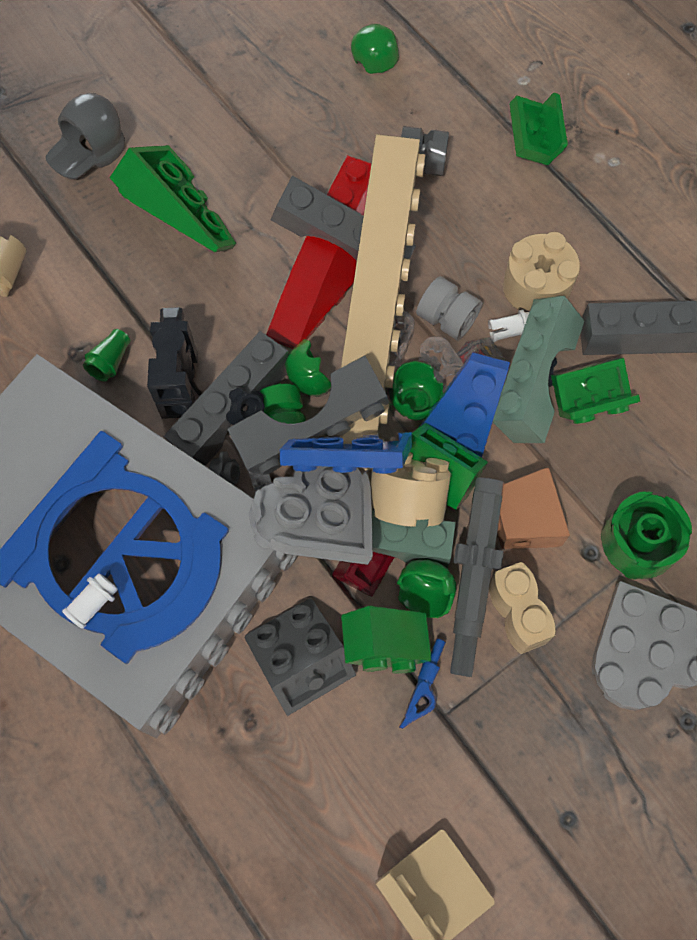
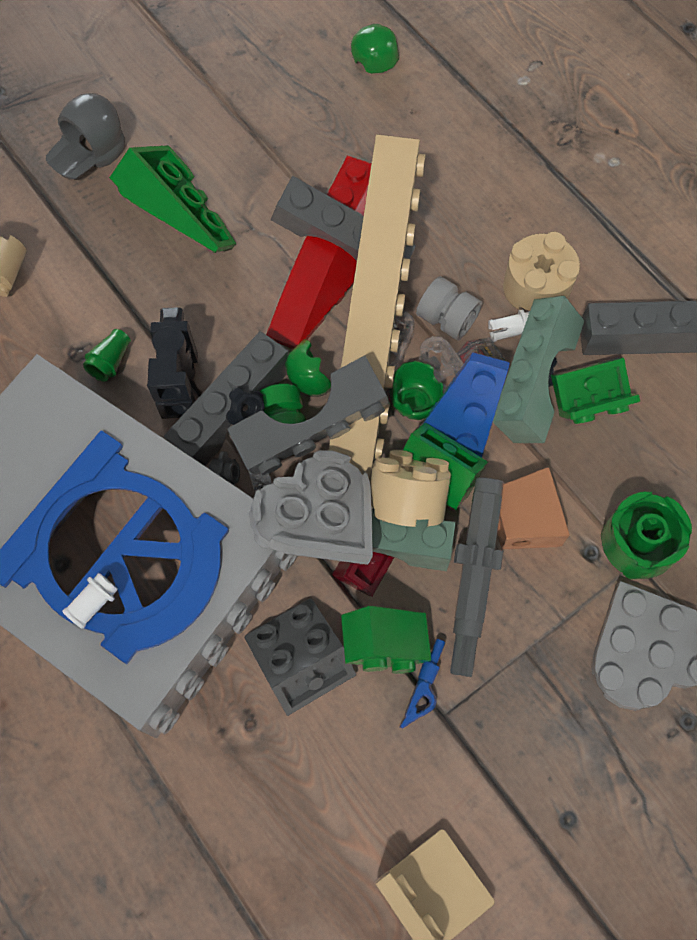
blue wing [280,432,412,474] -> none
green hair [397,559,457,618] -> none
dark grey wheel [401,126,449,176] -> none
tan brick [489,562,555,654] -> none
green bracket [509,93,568,165] -> none

